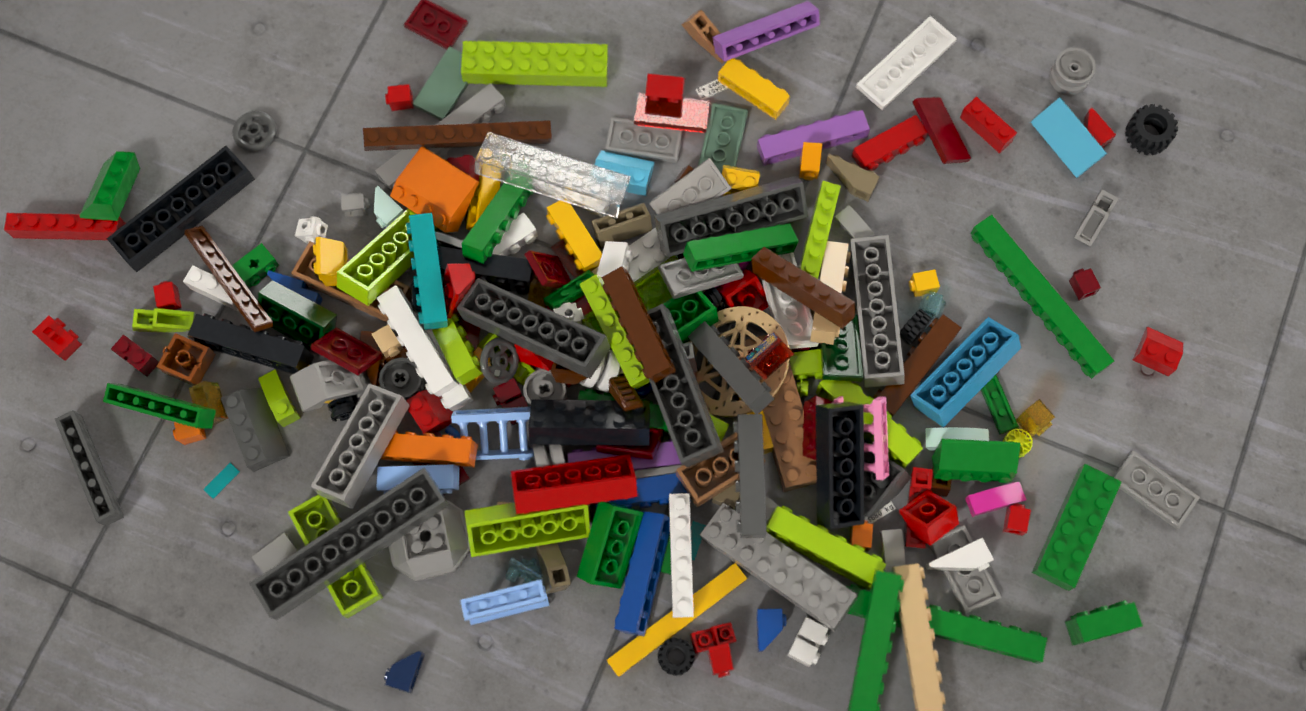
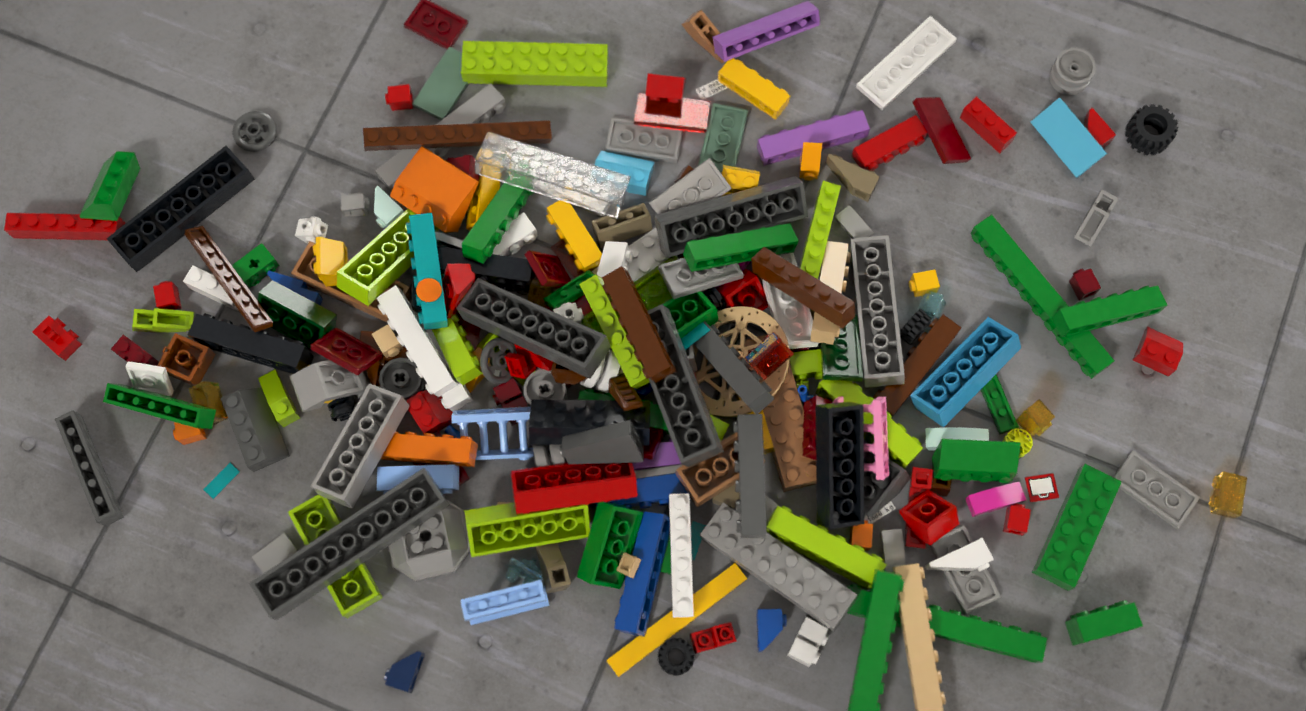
red slope [707,643,733,678] -> none
none -> white tile [125,361,174,396]
none -> orange sticker [416,278,442,302]
none -> red bracket [505,353,536,379]
none -> dark grey slope [560,420,644,464]
none -> tan tile [616,552,641,578]
none -> teal sticker [681,322,710,350]
none -> blue arm [797,385,814,404]
none -> sticker [1025,473,1059,502]
none -> green brick [1052,285,1168,338]
none -> clear yellow brick [1209,471,1247,519]

